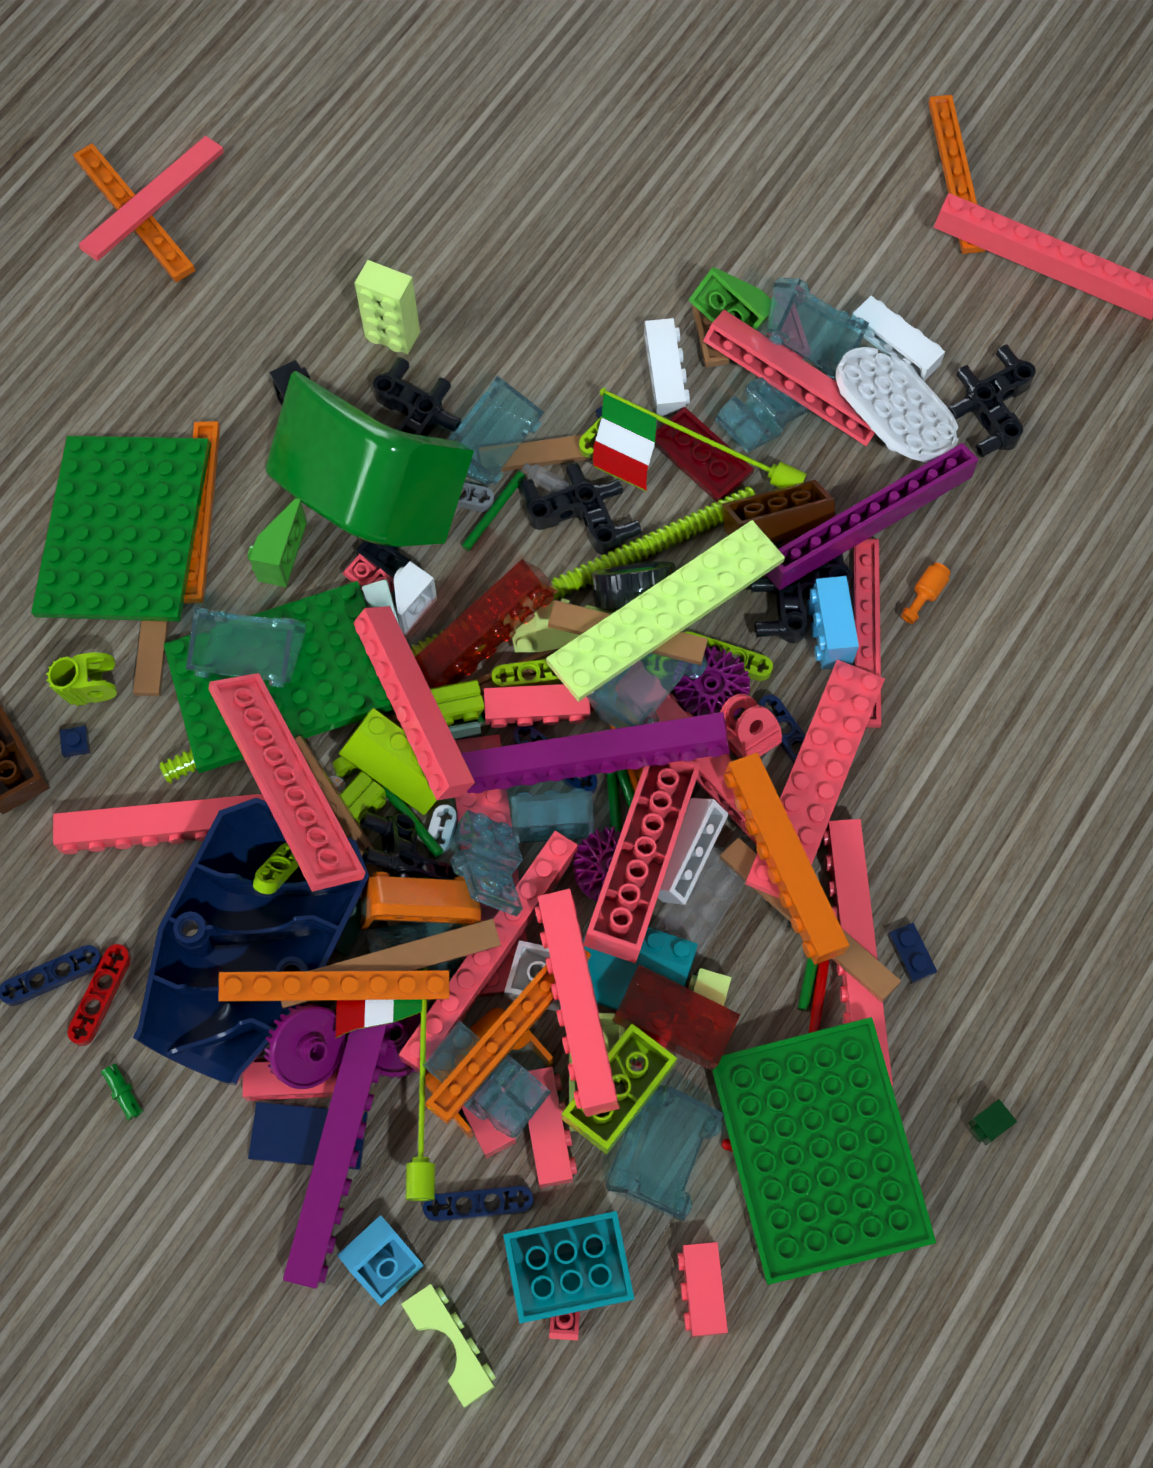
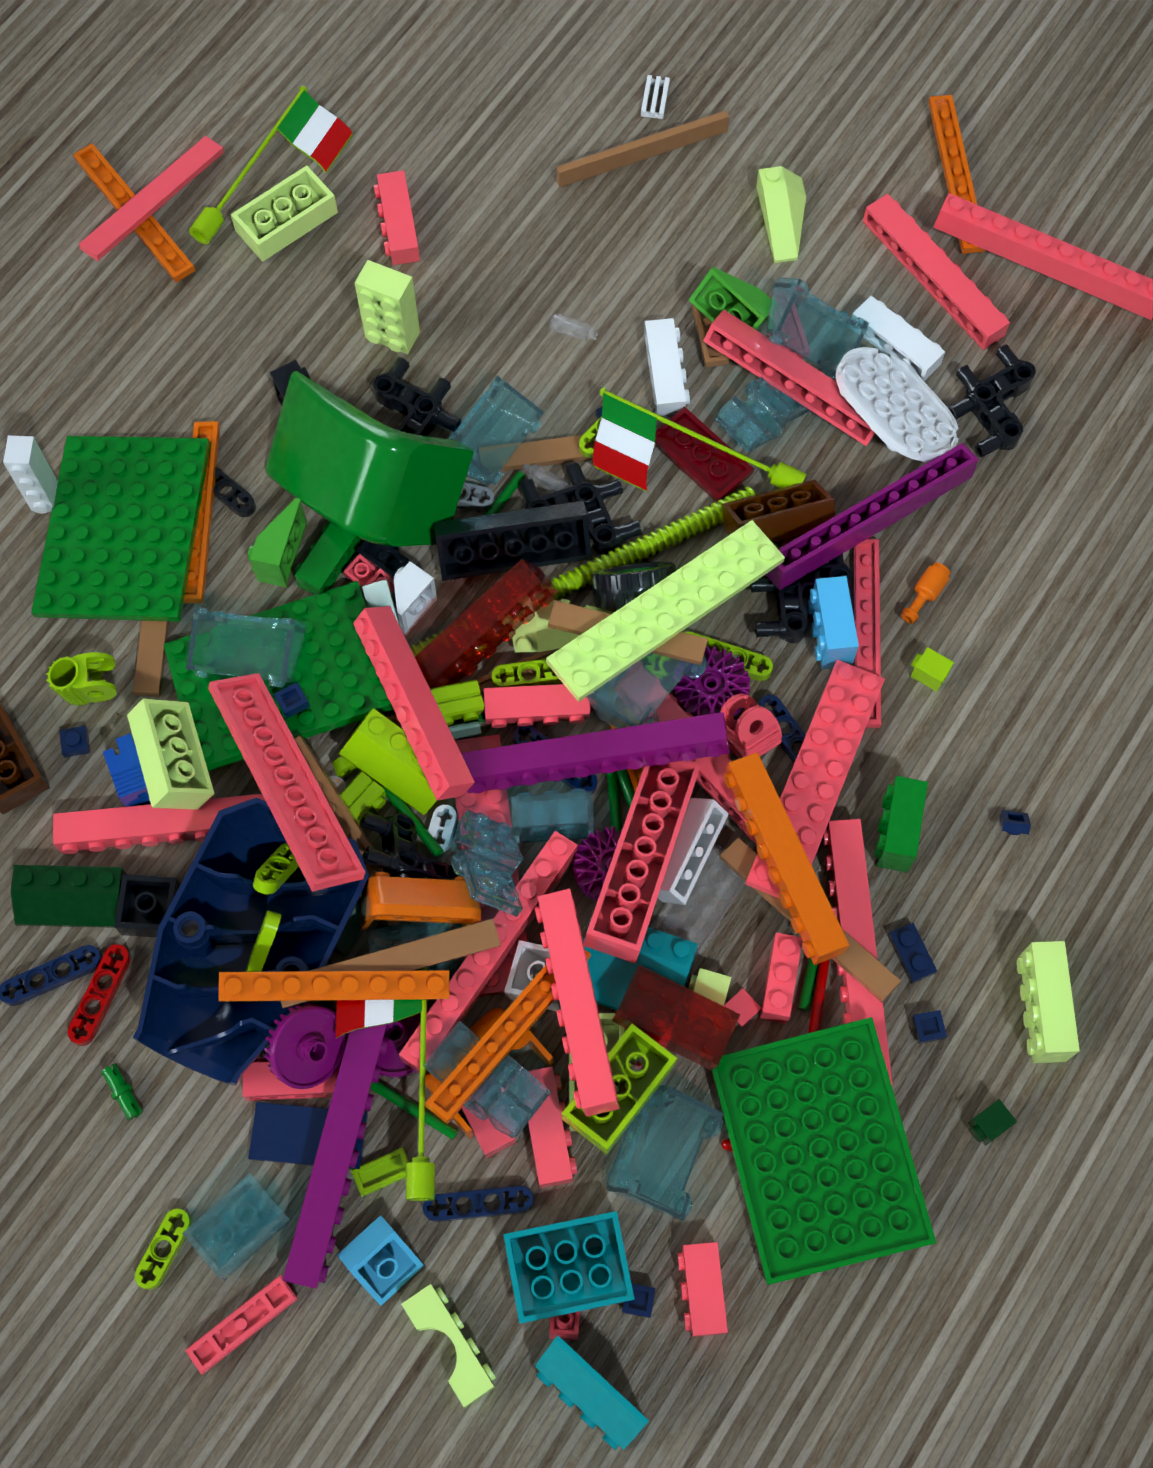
none -> white brick [3,435,58,514]
none -> dark green slope [11,865,127,928]
none -> blue piece [103,733,151,807]
none -> black brick [114,874,181,937]
none -> yellowish green brick [127,699,215,810]
none -> lime beam [135,1209,192,1290]
none -> clear light blue brick [182,1173,291,1280]
none -> coral plate [185,1275,298,1375]
none -> flag [189,86,353,244]
none -> black beam [213,467,256,517]
none -> yellowish green brick [231,165,338,262]
none -> lime beam [246,911,281,972]
none -> dark blue plate [274,682,310,718]
none -> green brick [294,523,363,595]
none -> lime tile [351,1147,410,1197]
none -> green bar [371,1081,459,1140]
none -> coral brick [374,170,420,265]
none -> black brick [434,501,592,581]
none -> teal slope [535,1335,649,1450]
none -> clear cylinder [549,313,598,341]
none -> medium nougat tile [556,111,729,188]
none -> dark blue plate [622,1283,655,1318]
none -> white tile [641,75,670,119]
none -> coral tile [723,988,762,1028]
none -> yellowish green wedge [756,166,806,263]
none -> coral brick [760,932,803,1024]
none -> coral brick [863,194,1010,350]
none -> green brick [873,776,928,873]
none -> lime brick [910,647,955,692]
none -> dark blue plate [912,1010,947,1044]
none -> dark blue plate [1000,810,1031,835]
none -> yellowish green brick [1017,941,1080,1063]

